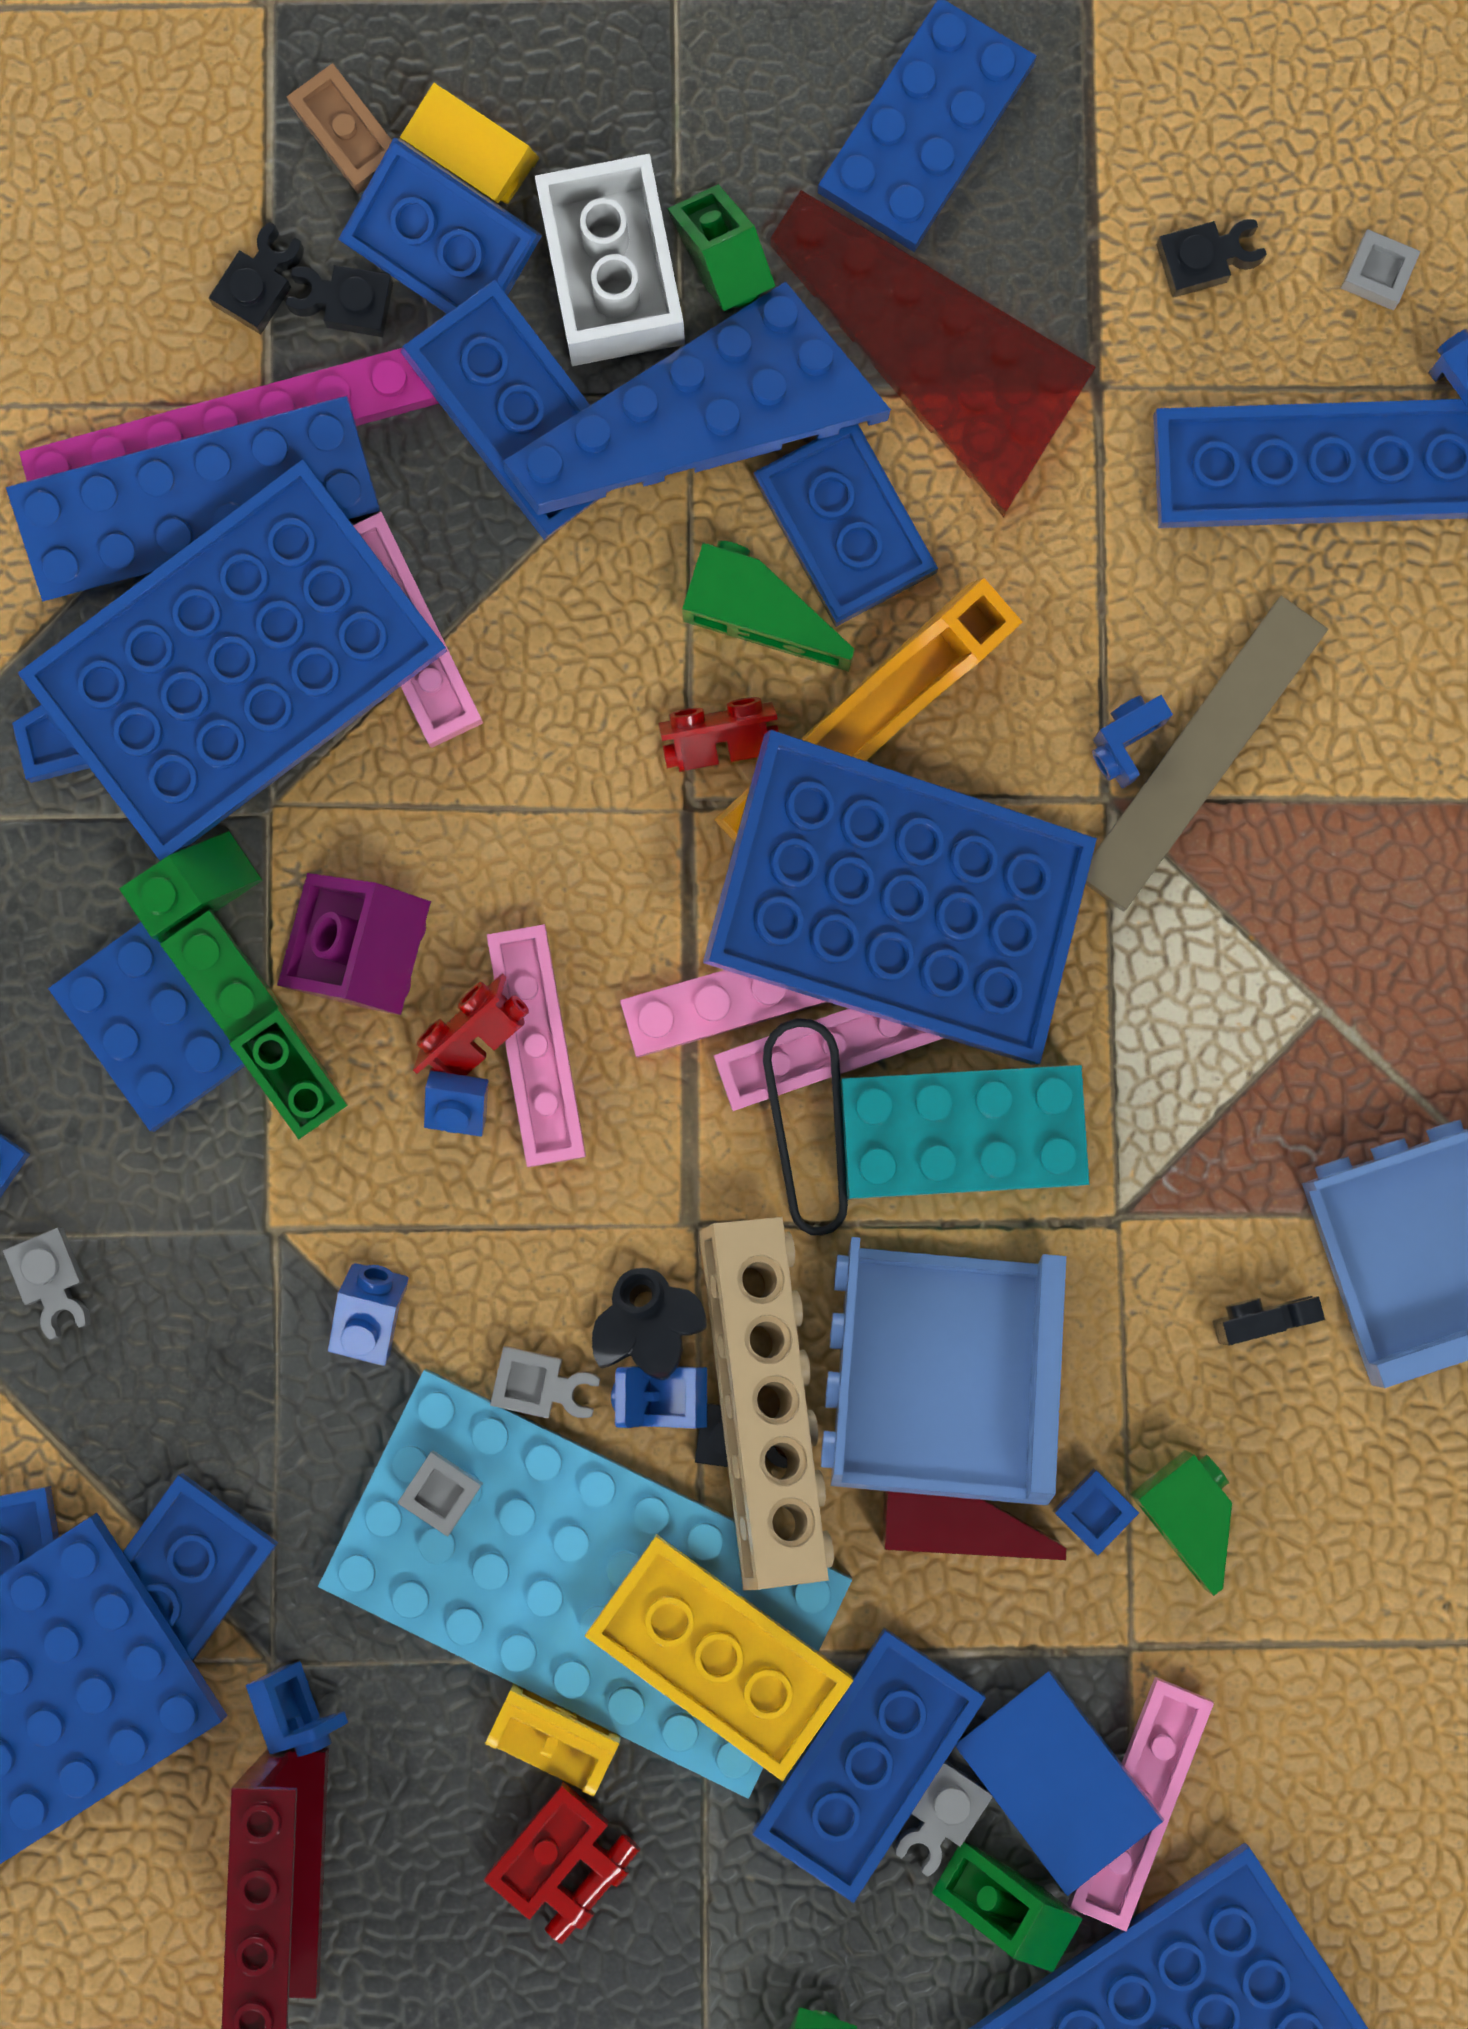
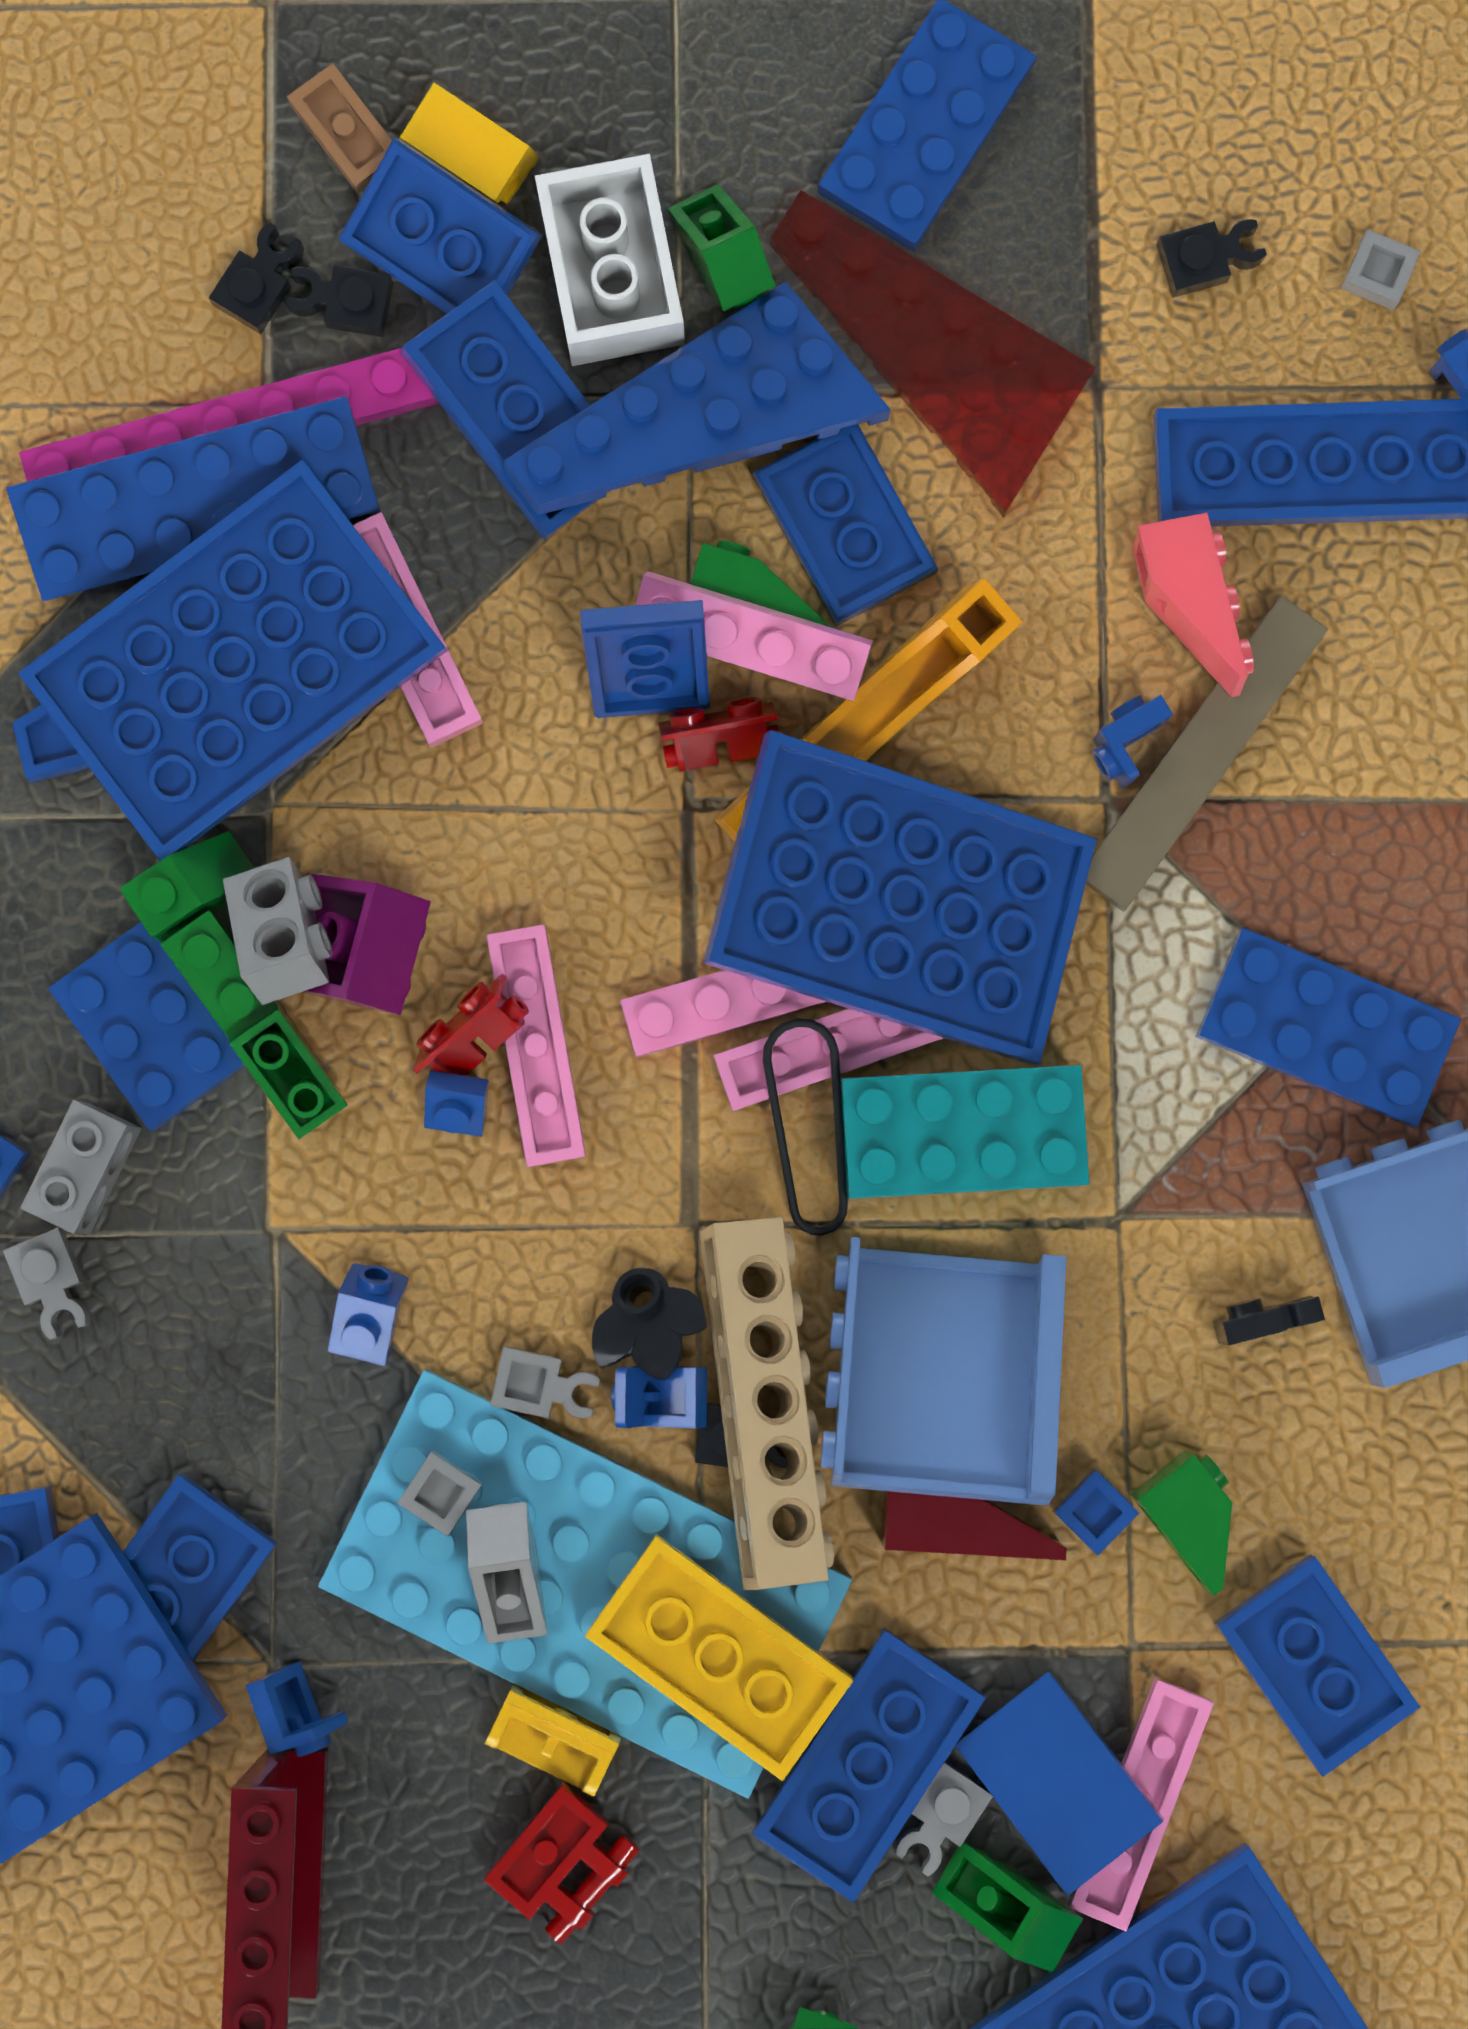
none -> light grey brick [20,1100,142,1234]
none -> light grey brick [223,856,332,1005]
none -> light grey slope [466,1502,547,1644]
none -> blue tile [580,600,710,718]
none -> bright pink plate [635,571,873,701]
none -> coral slope [1132,513,1254,697]
none -> blue plate [1196,928,1461,1128]
none -> blue plate [1214,1554,1420,1777]

